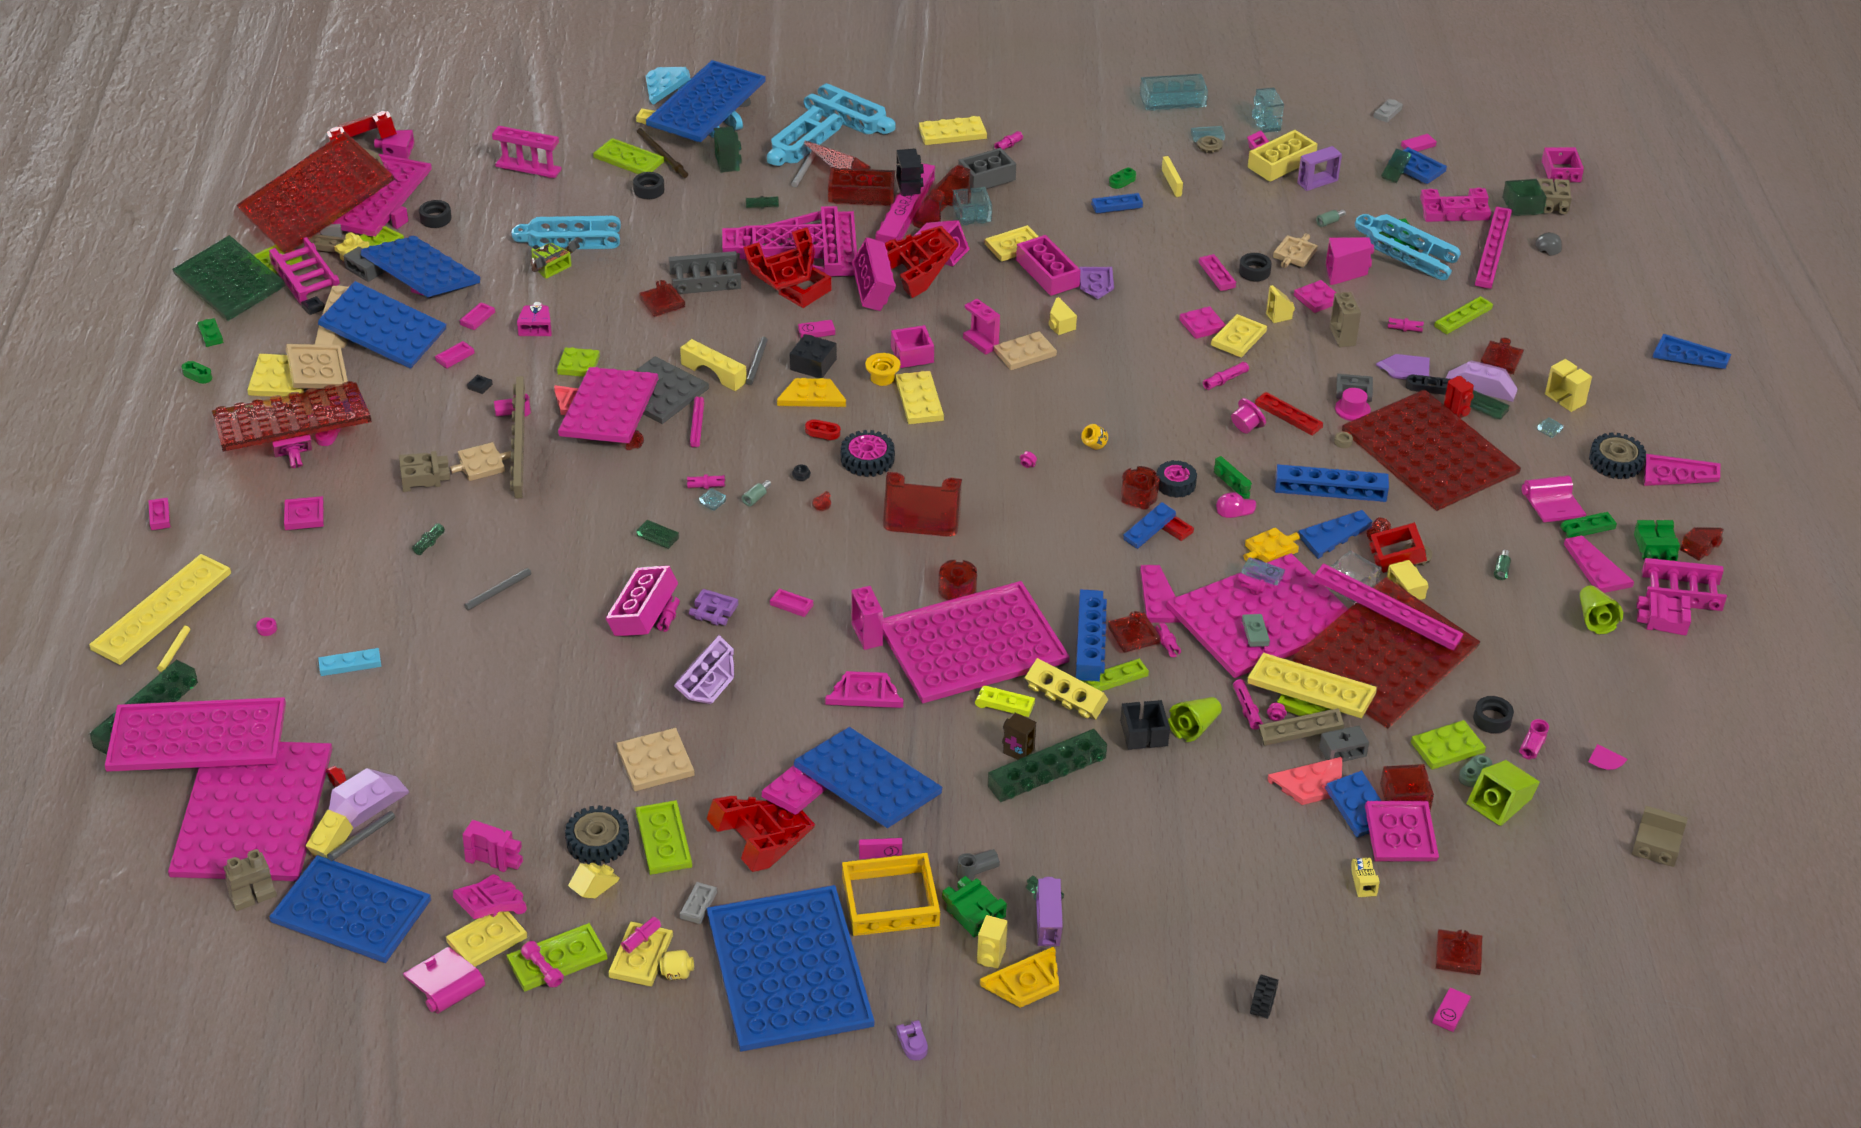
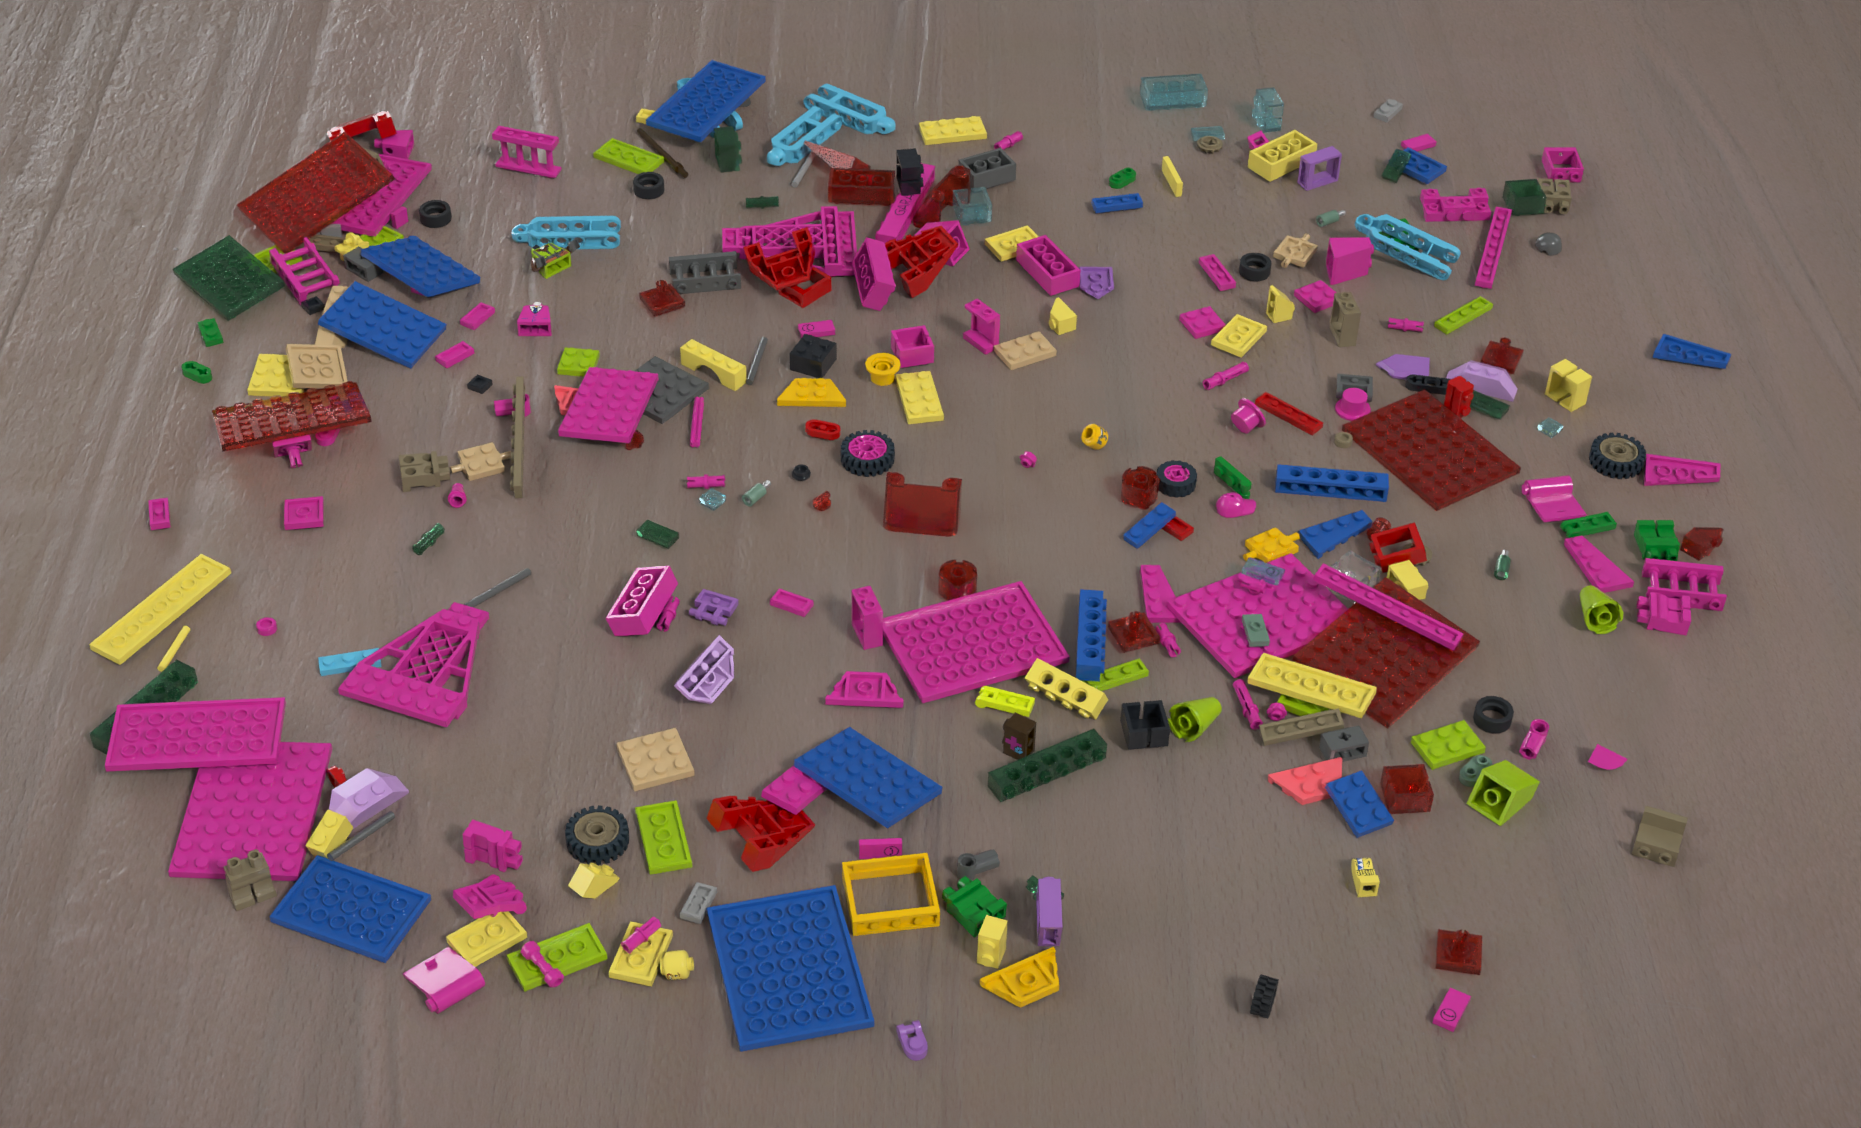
medium azure plate [645,67,691,105] -> none
dark pink plate [1365,801,1439,861] -> none
none -> dark pink wing [338,602,489,728]
none -> dark pink cone [448,483,467,508]

